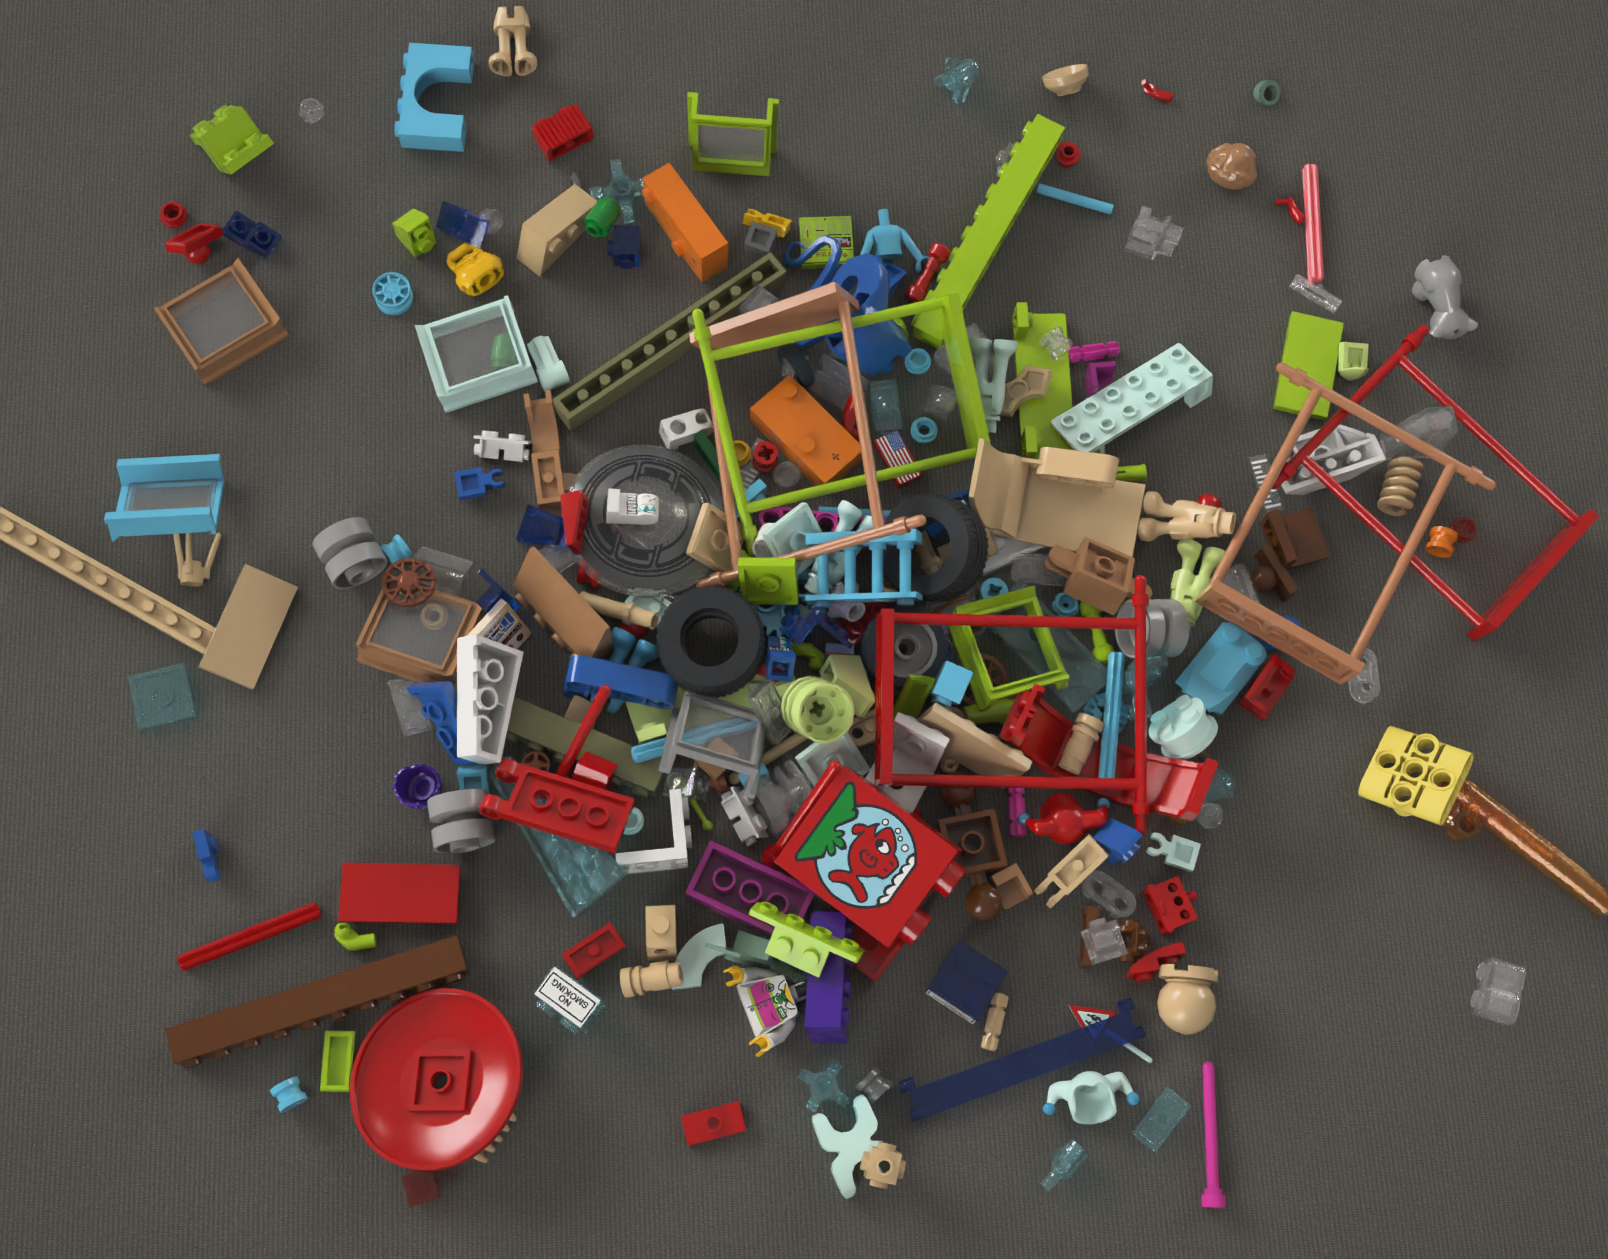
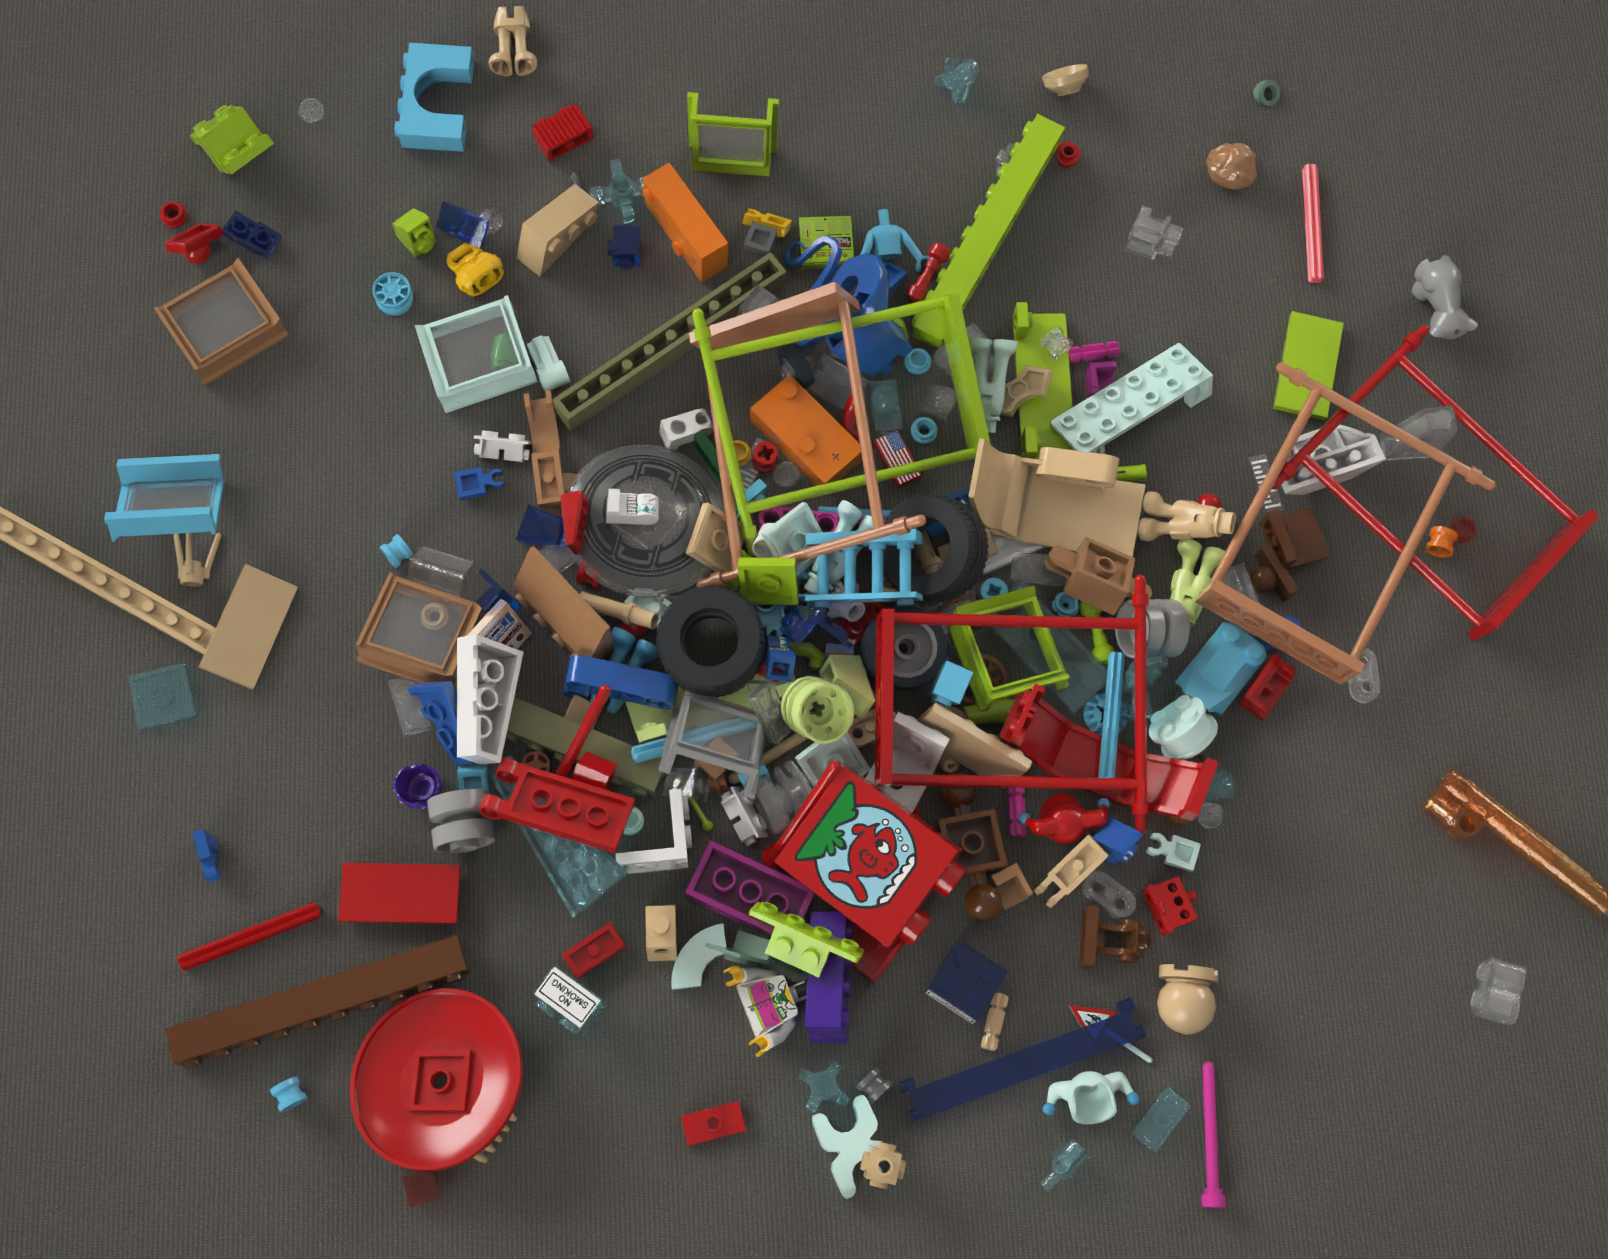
light grey wheel [313,517,388,589] -> none
lime tile [320,1030,355,1092] -> none
lime arm [334,922,377,951] -> none
copper wheel [382,558,436,607] -> none
green brick [584,197,620,237] -> none
tan axle [620,960,684,998] -> none
lime tile [893,674,935,721] -> none
medium azure bar [1036,183,1114,215] -> none
tan axle [1058,713,1105,775] -> none
clear brick [1081,917,1128,965] -> none
red slope [1126,942,1186,983] -> none
red piece [1141,80,1173,102] -> none
red piece [1275,197,1305,224] -> none
clear pin [1289,273,1343,314] -> none
yellowish green plate [1338,342,1369,381] -> none
light yellow connector [1358,726,1474,826] -> none
tan piece [1377,456,1424,516] -> none

